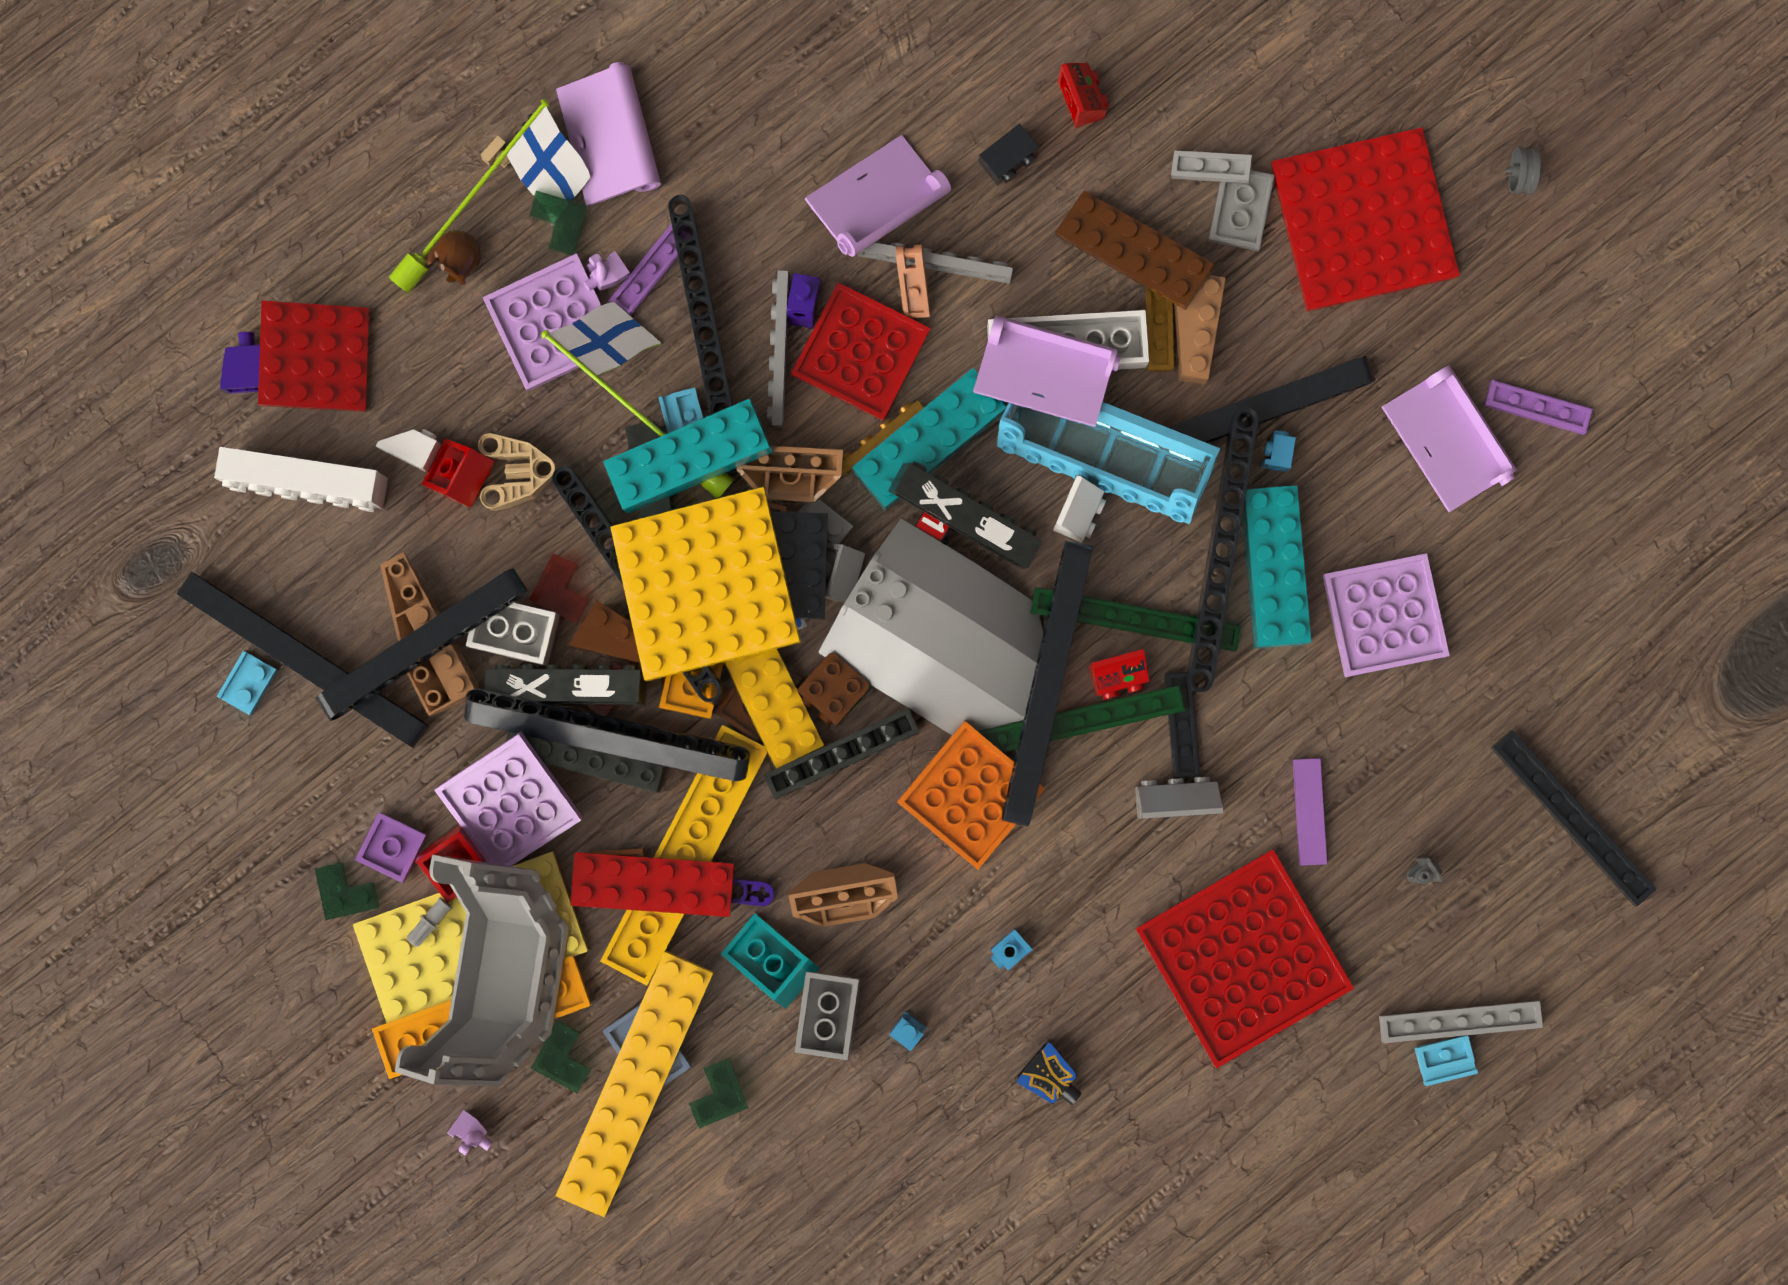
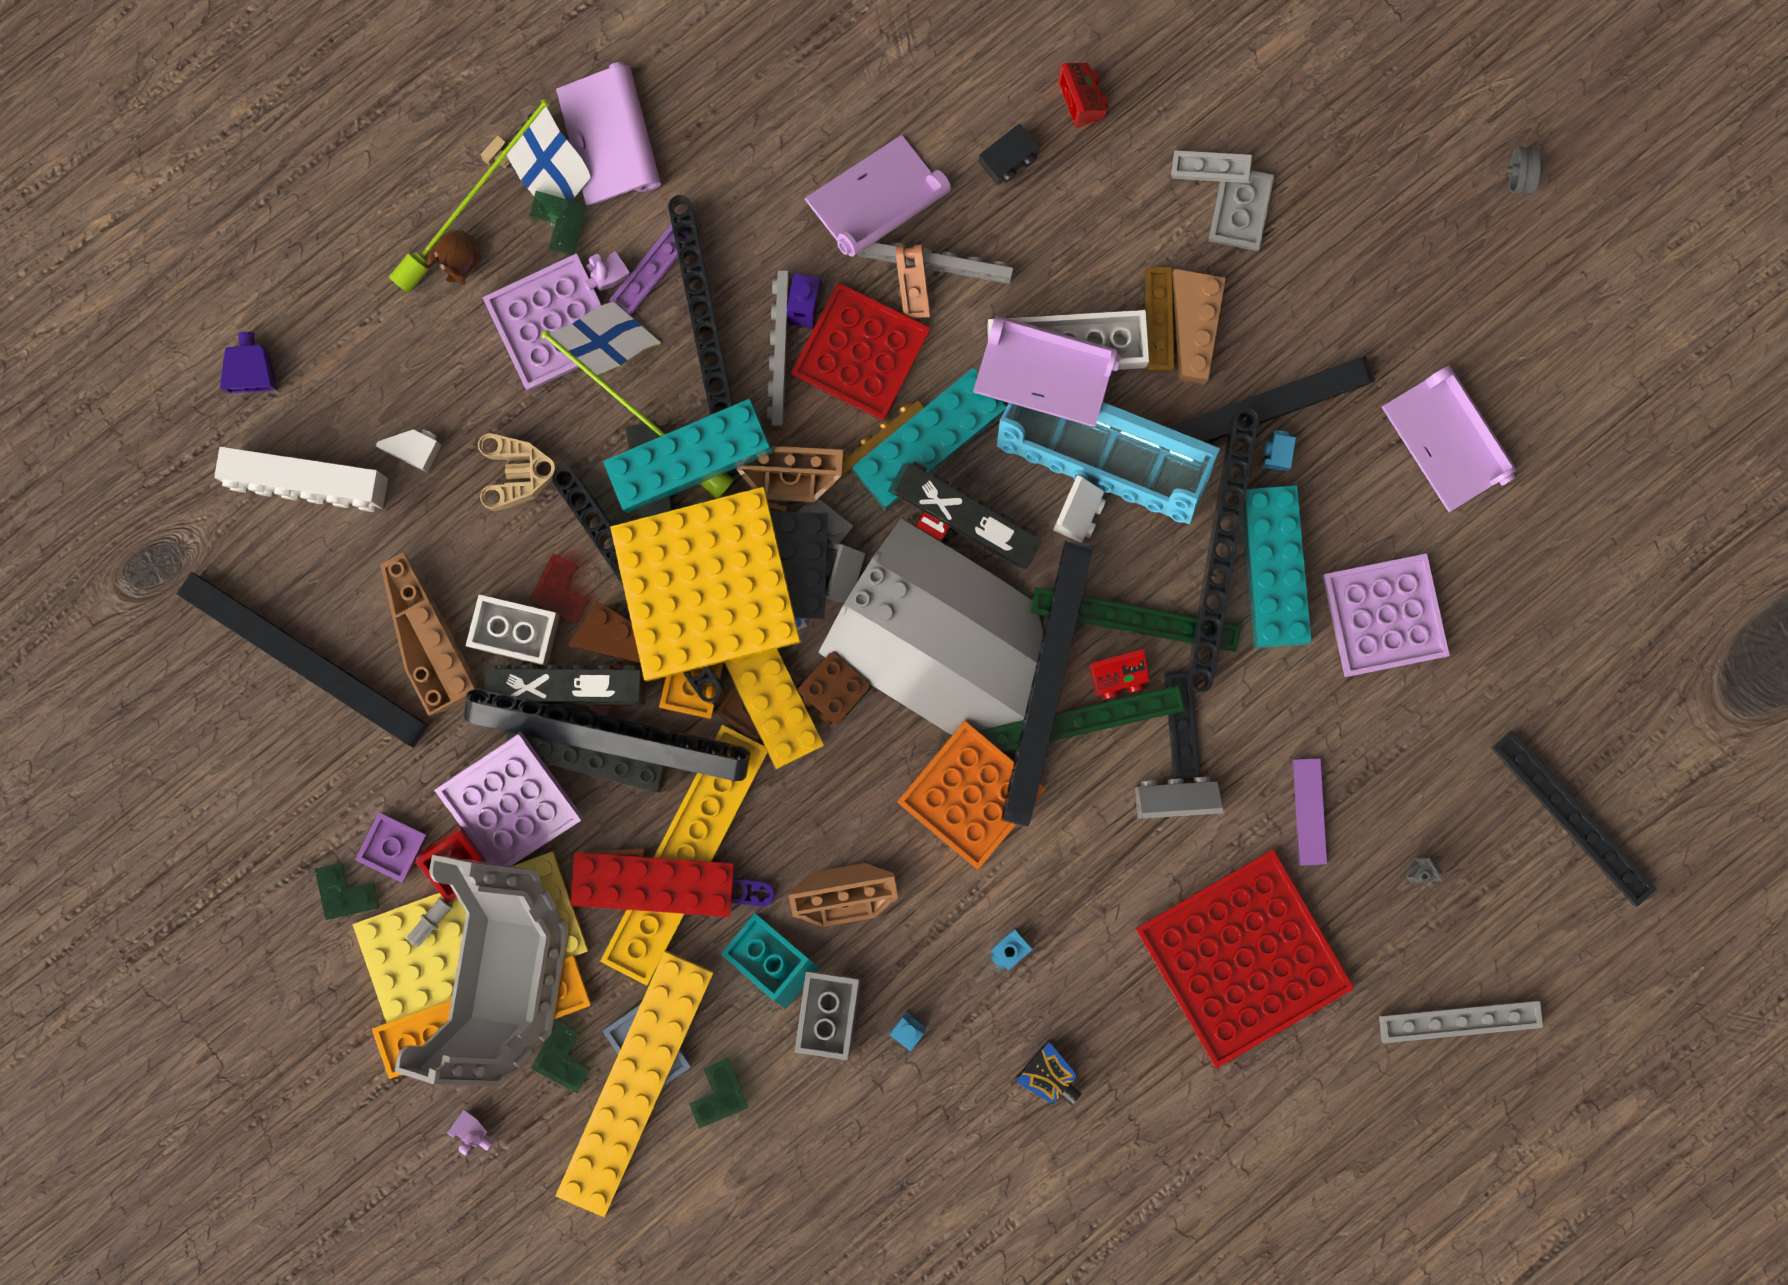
medium azure plate [217,651,278,715] -> none
red plate [258,300,369,412] -> none
black beam [316,568,528,721] -> none
red slope [421,438,494,508] -> none
medium azure plate [658,387,703,433] -> none
pearl dark grey brick [763,708,920,799] -> none
reddish brown plate [1055,191,1215,310] -> none
red plate [1270,127,1460,312] -> none
medium azure plate [1414,1035,1478,1086] -> none
medium lavender tile [1483,380,1593,435] -> none

